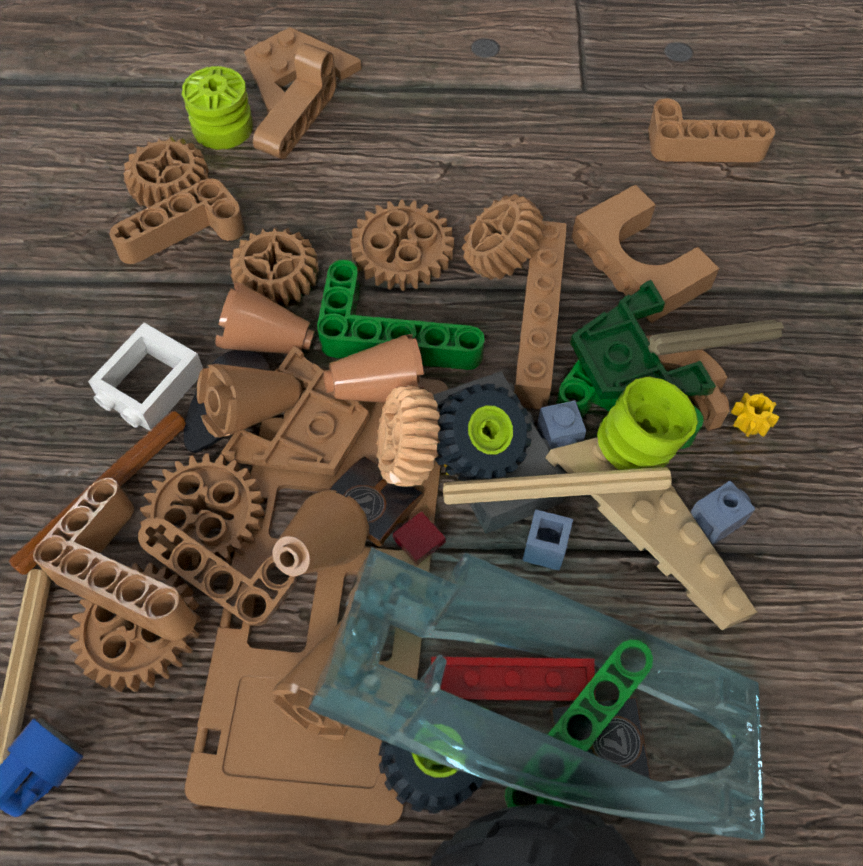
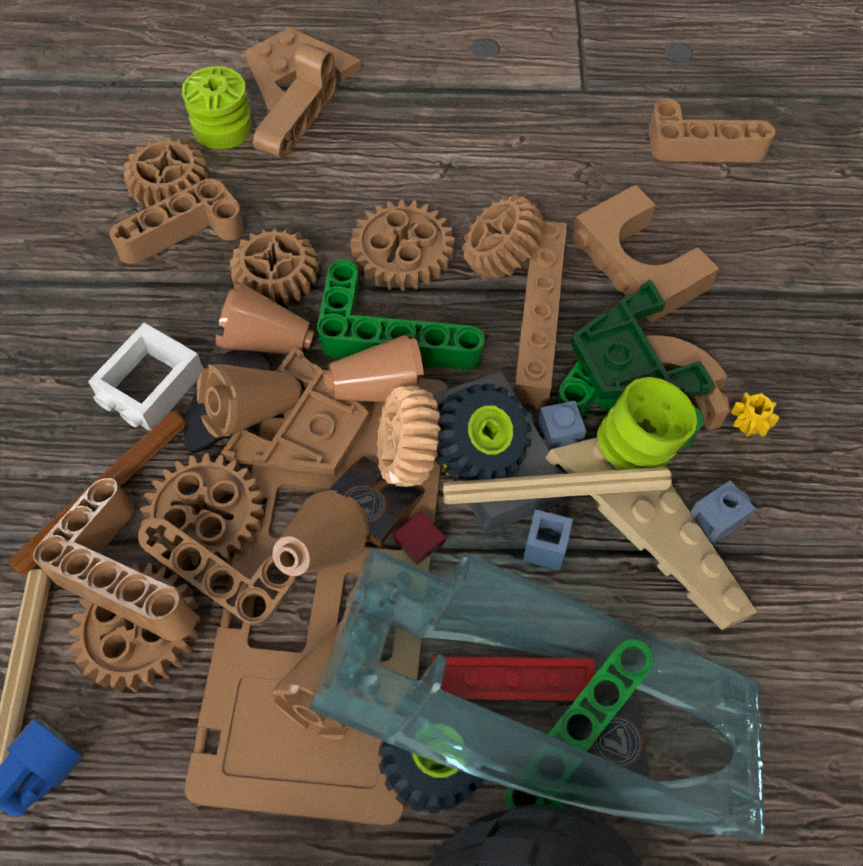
dark tan axle [648,319,784,356] -> none

